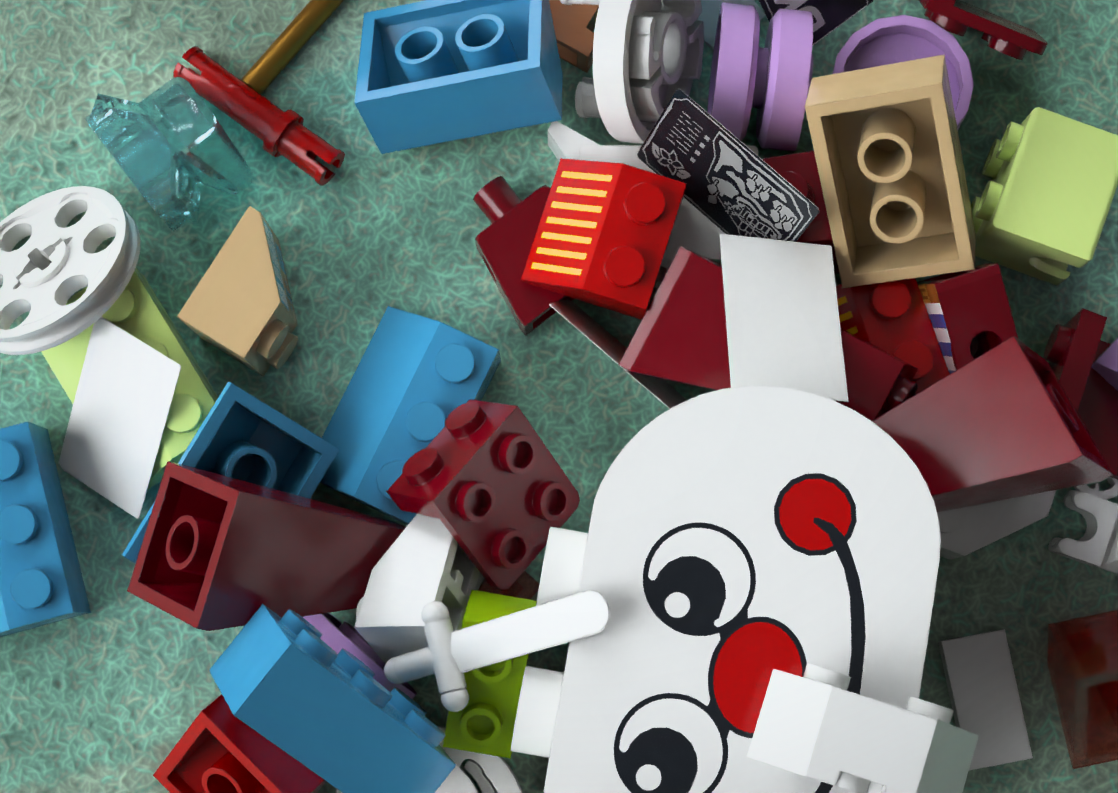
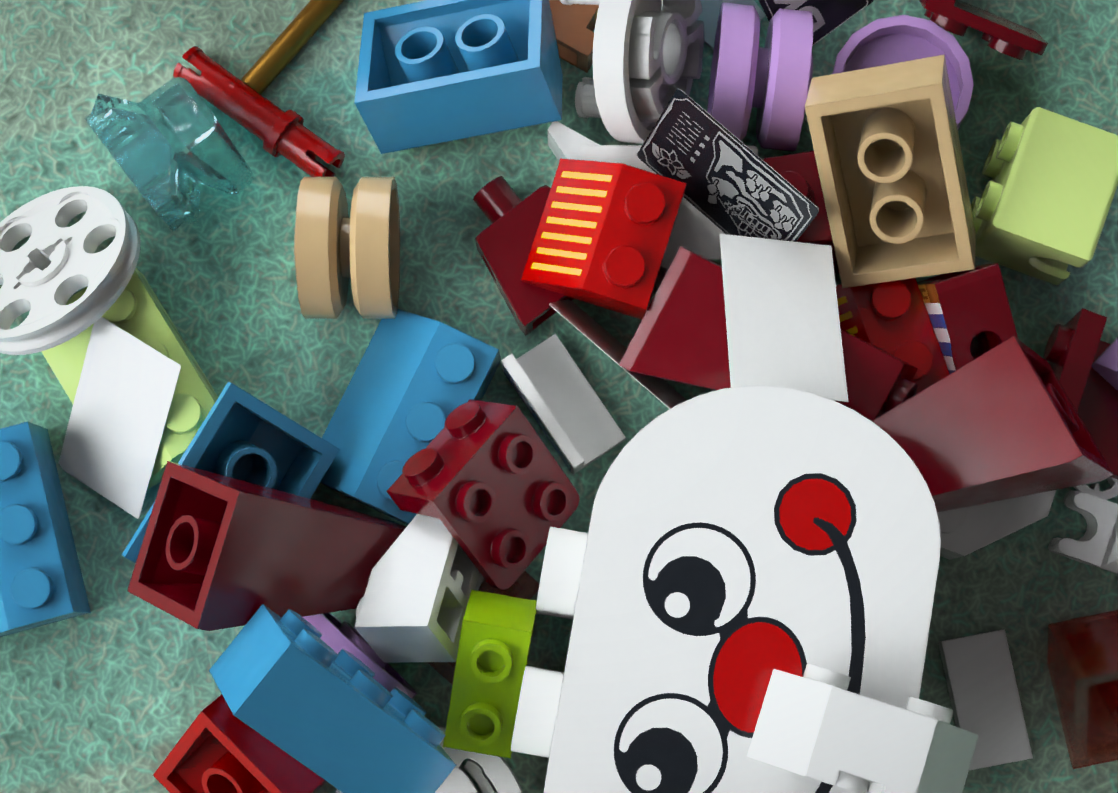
tan slope [177,206,298,377] -> none
white sword [384,590,610,712] -> none
none -> tan wheel [294,177,400,319]
none -> white panel [501,333,626,475]

